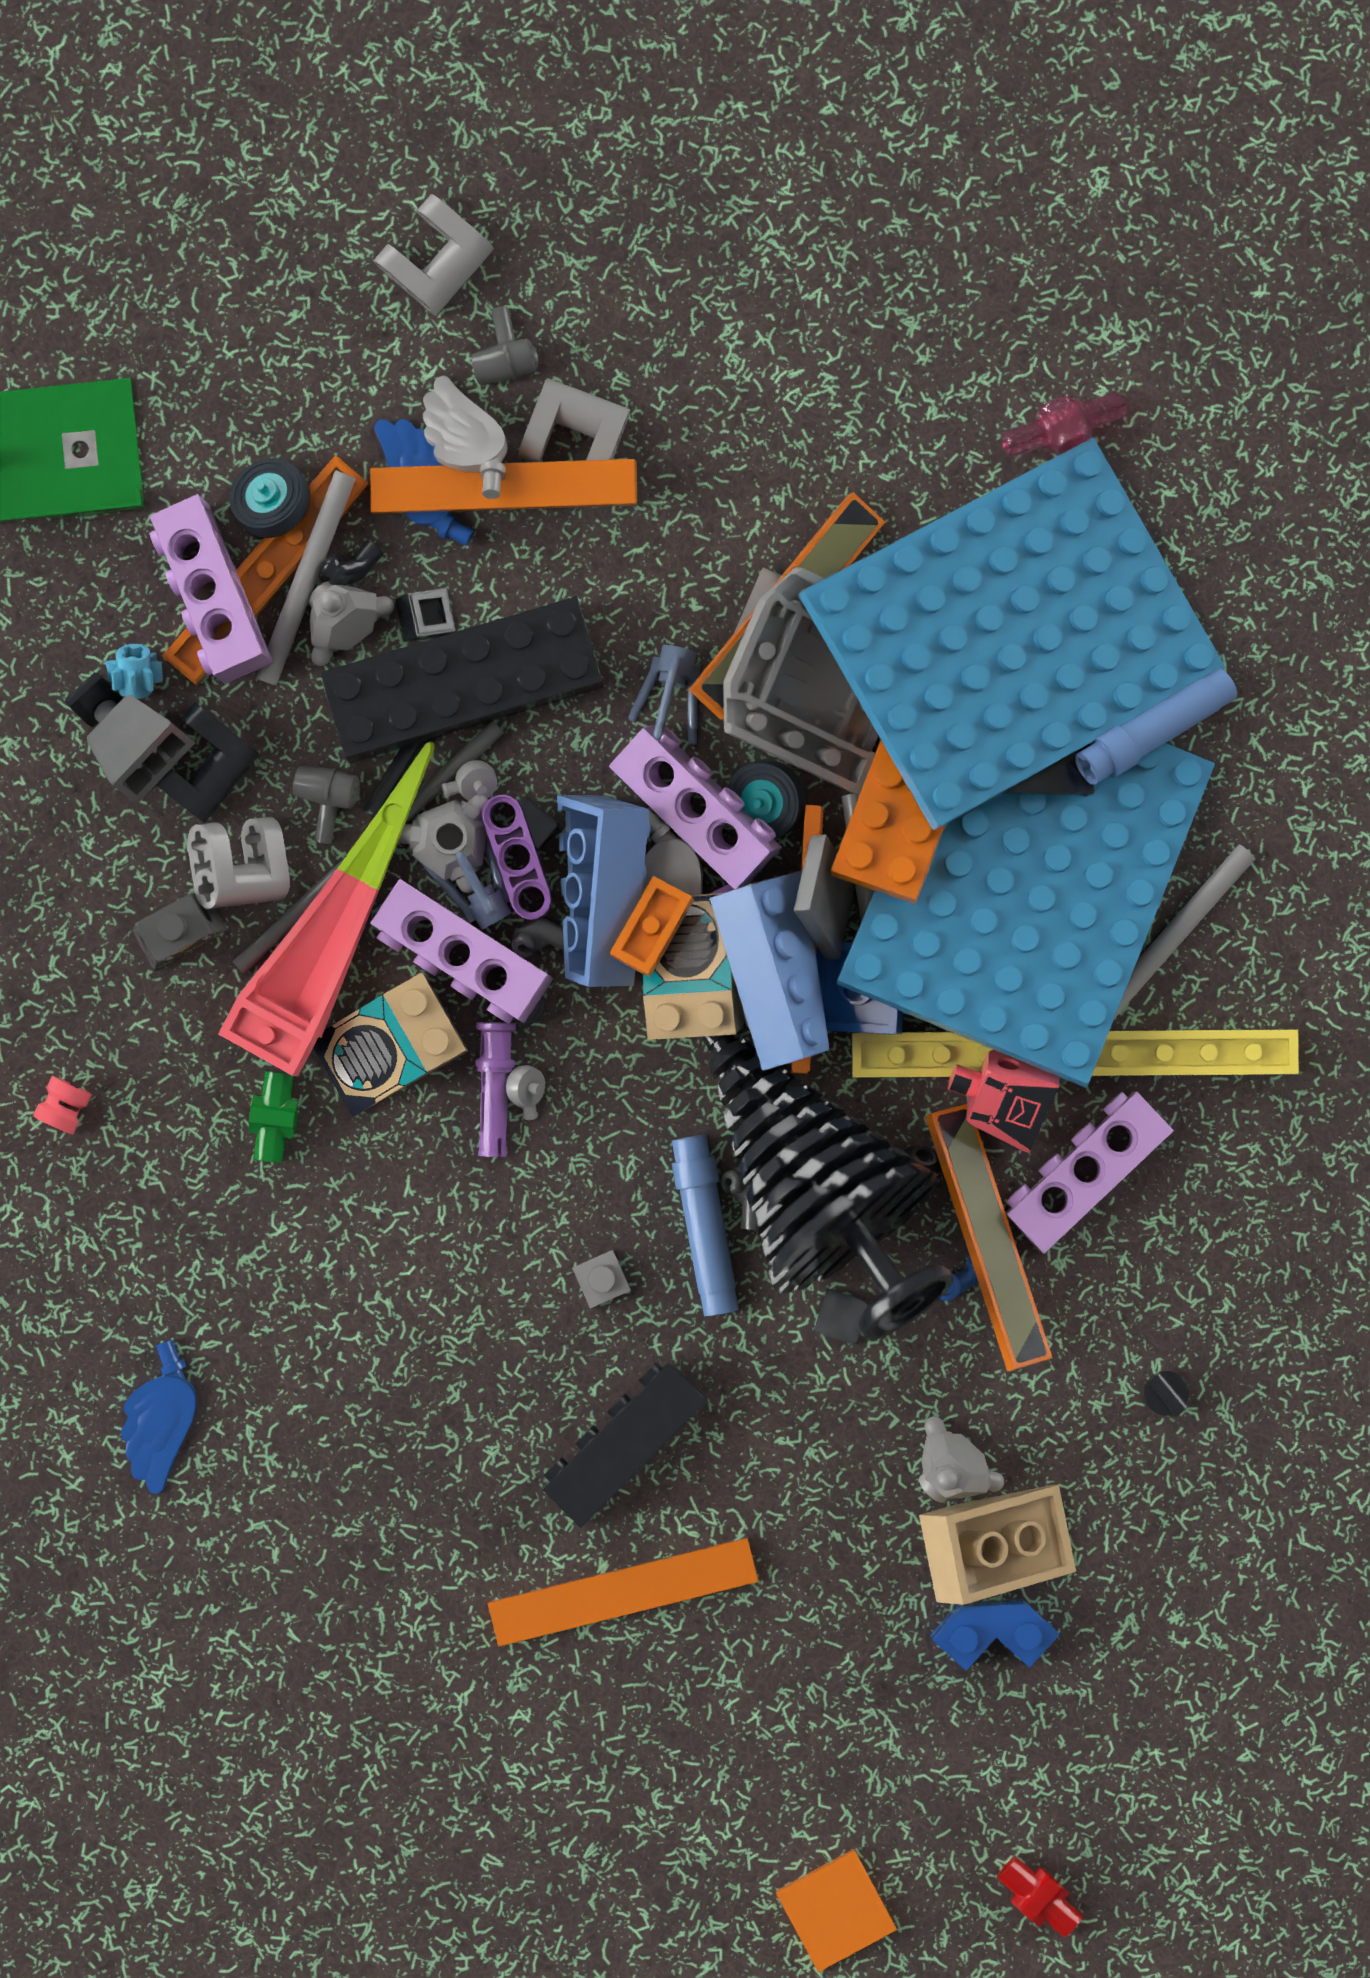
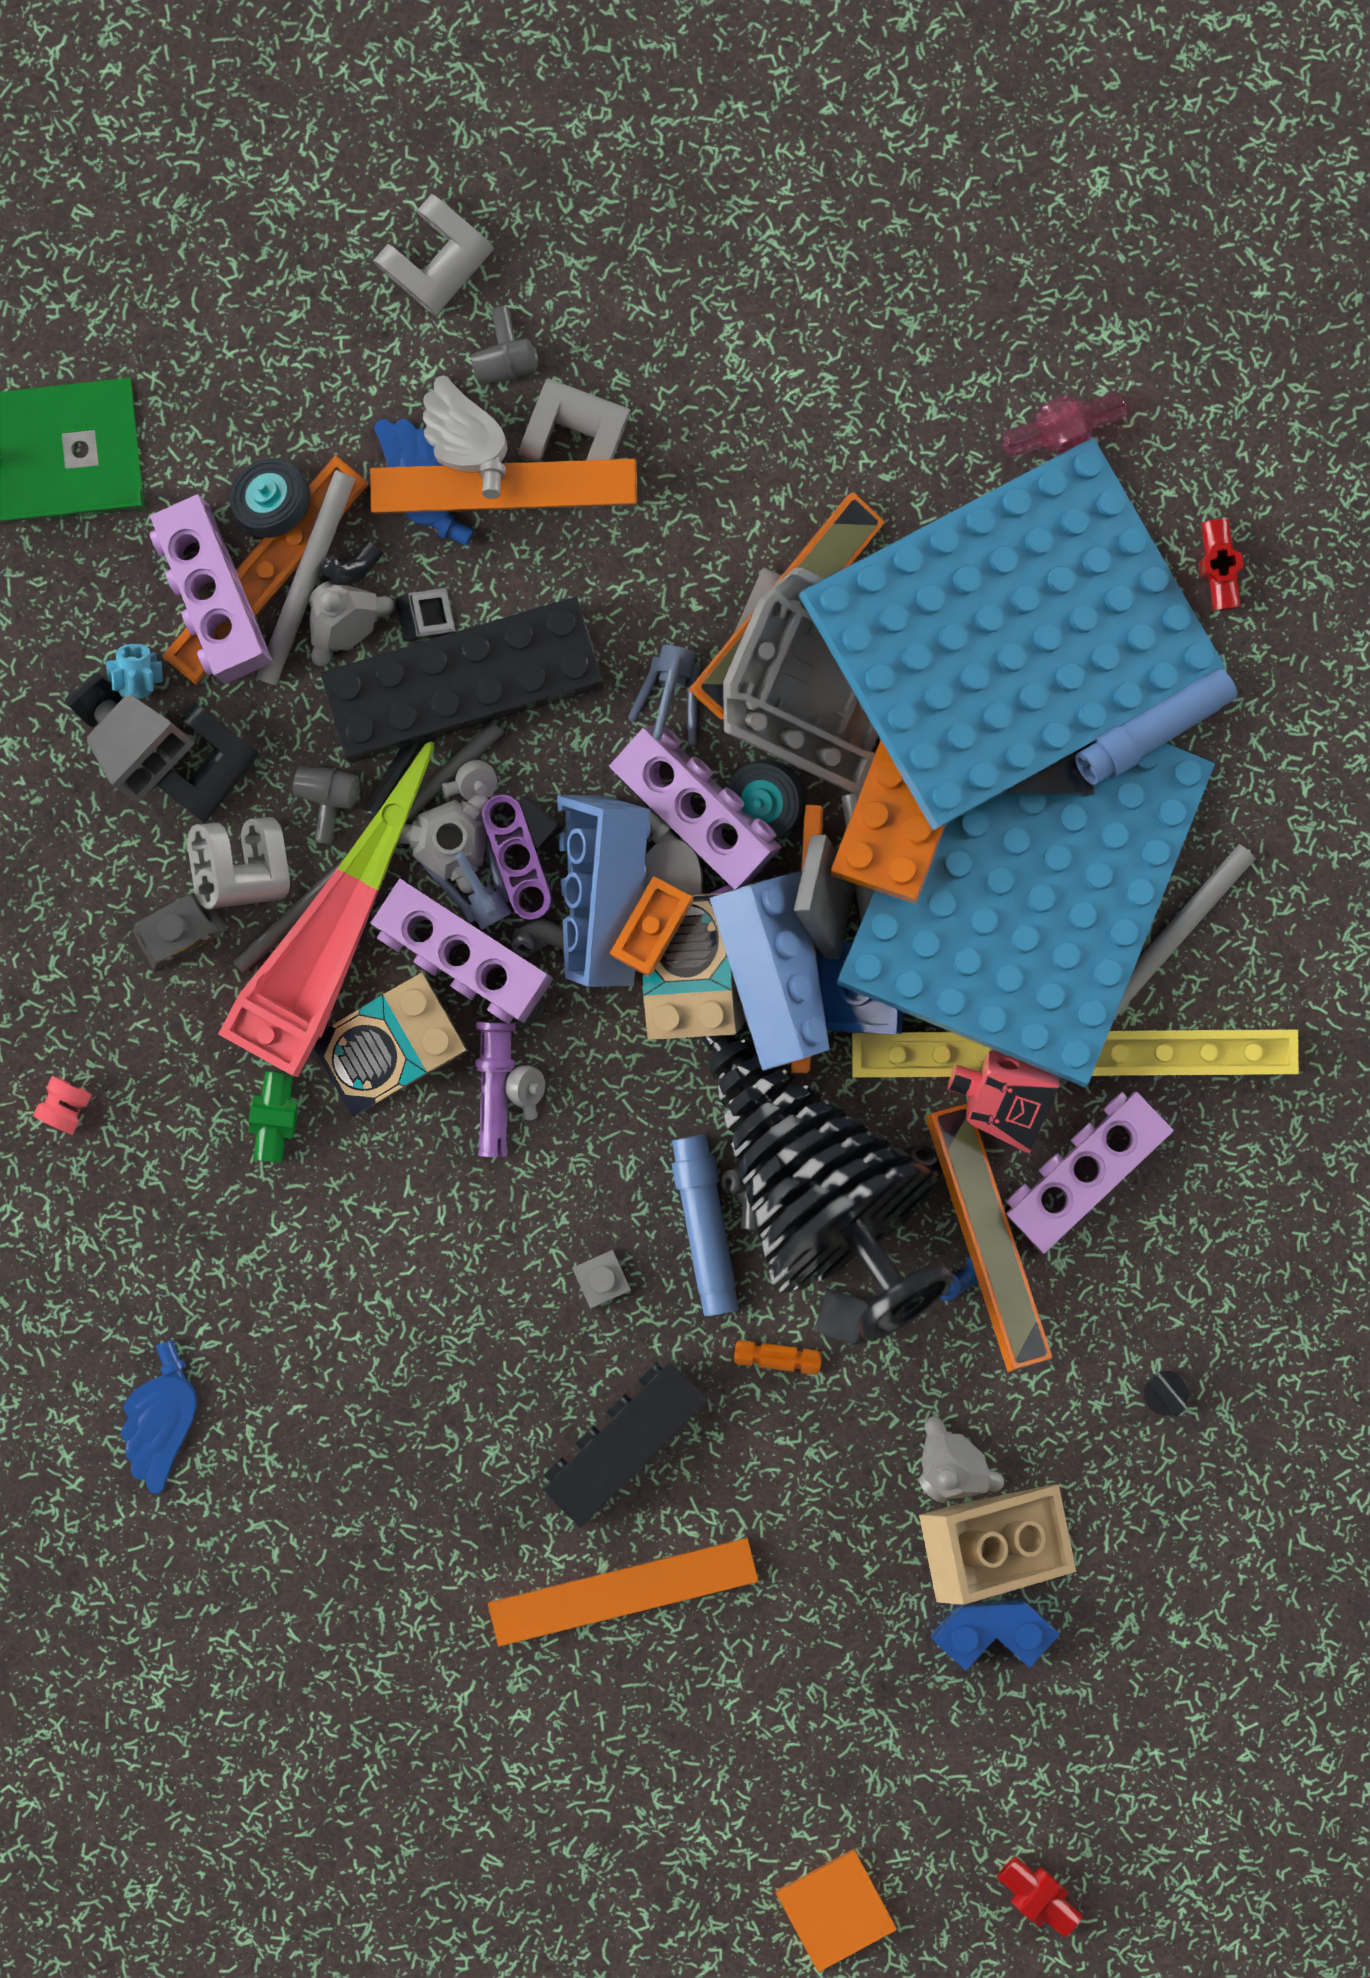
none -> orange axle [734,1340,822,1375]
none -> red axle [1199,519,1243,612]

